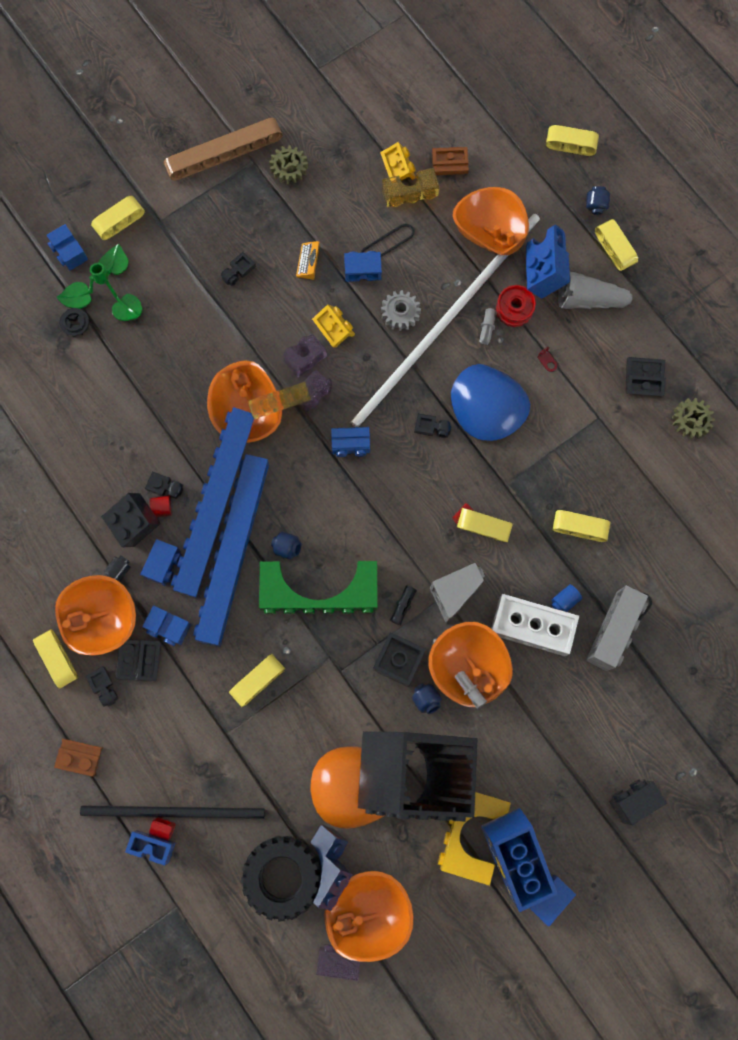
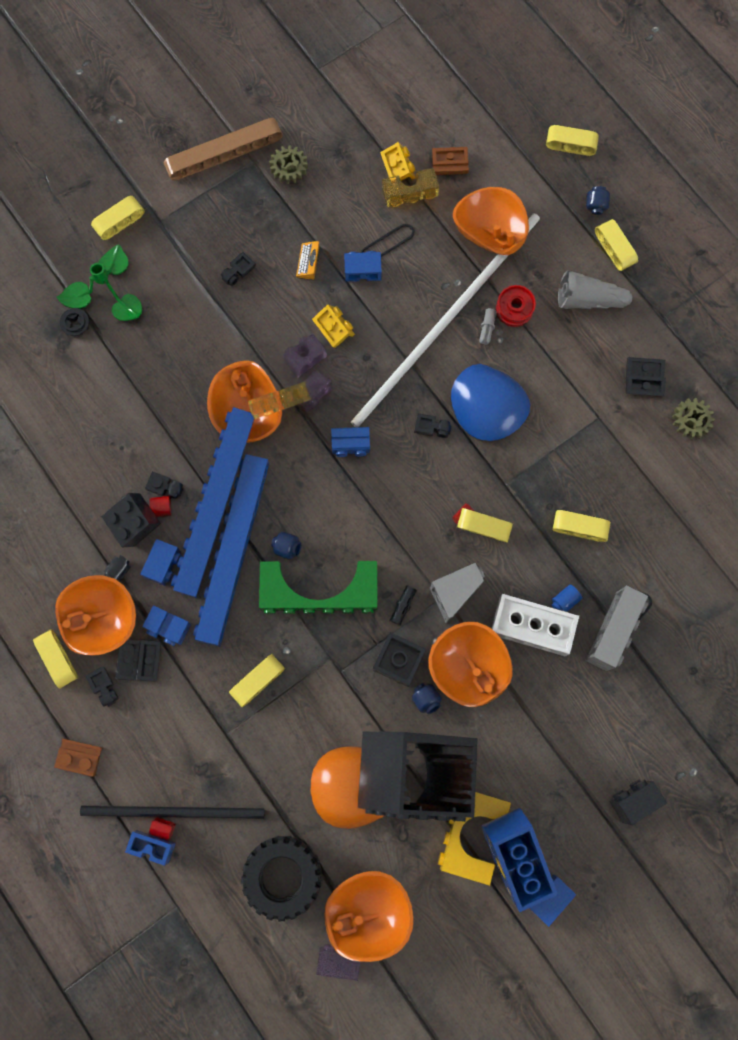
blue brick [47,224,88,270] -> none
dark blue arch [311,825,353,911] -> none
light grey gear [381,290,421,331] -> none
light grey axle [455,671,488,709] -> none
blue brick [526,225,570,299] -> none
dark red piece [537,347,557,372] -> none

